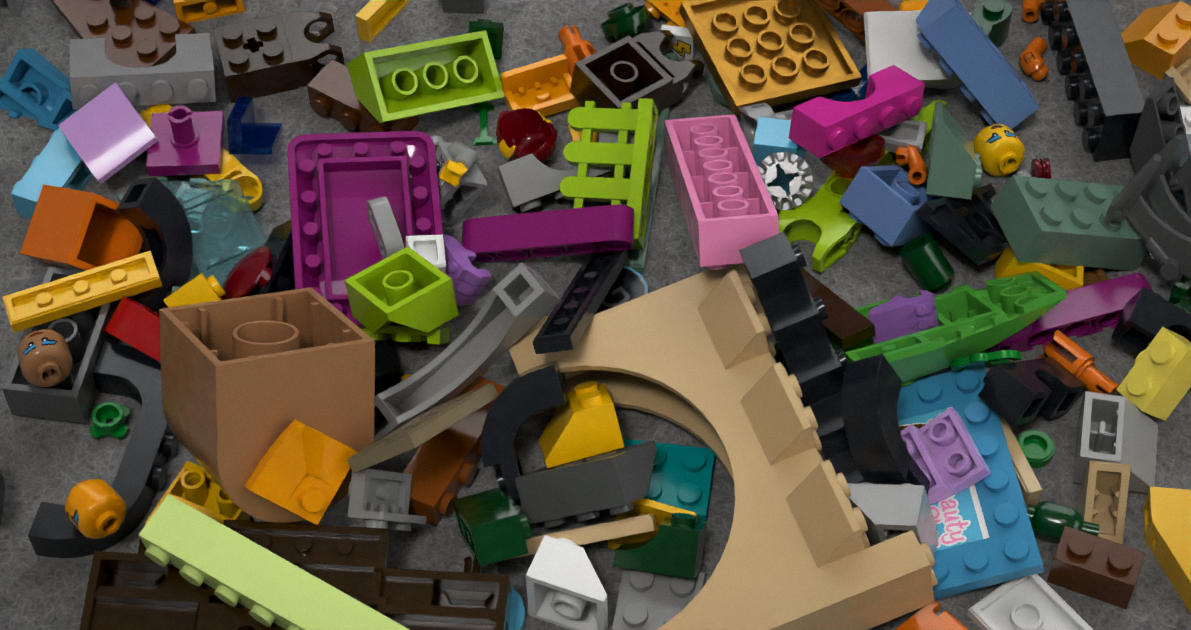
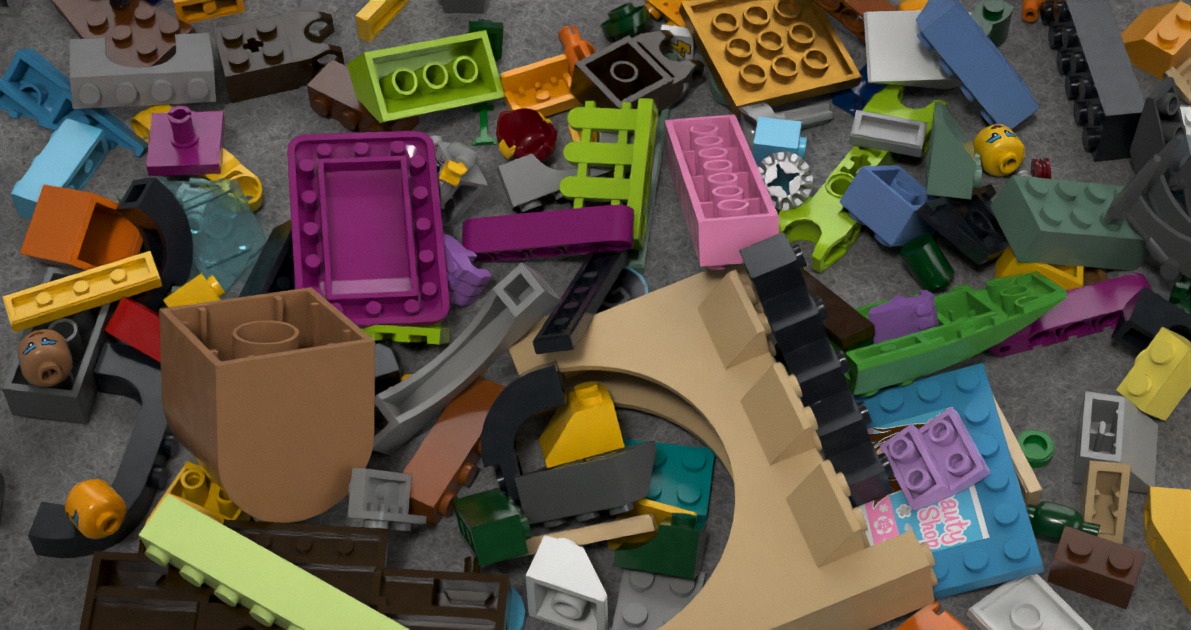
lavender slope [58,82,159,184] -> none
green plate [89,402,131,439] -> none
dark red dish [220,246,273,300] -> none
clear blue panel [227,97,283,154] -> none
light orange plate [245,419,357,525] -> none
lime slope [344,246,459,333] -> none
dark tan tile [347,383,499,473] -> none
light grey beam [366,196,404,259] -> none
white tile [405,234,446,273] -> none
dark pink arch [788,65,925,158] -> none
clear red piece [820,134,885,178] -> none
black arch [842,354,930,494] -> none
light grey slope [847,482,939,568] -> none
orange arm [896,144,928,185] -> none
green piece [951,350,1022,372] -> none
black arch [978,357,1086,425] -> none
orange arm [1019,37,1049,81] -> none
orange arm [1036,329,1119,395] -> none

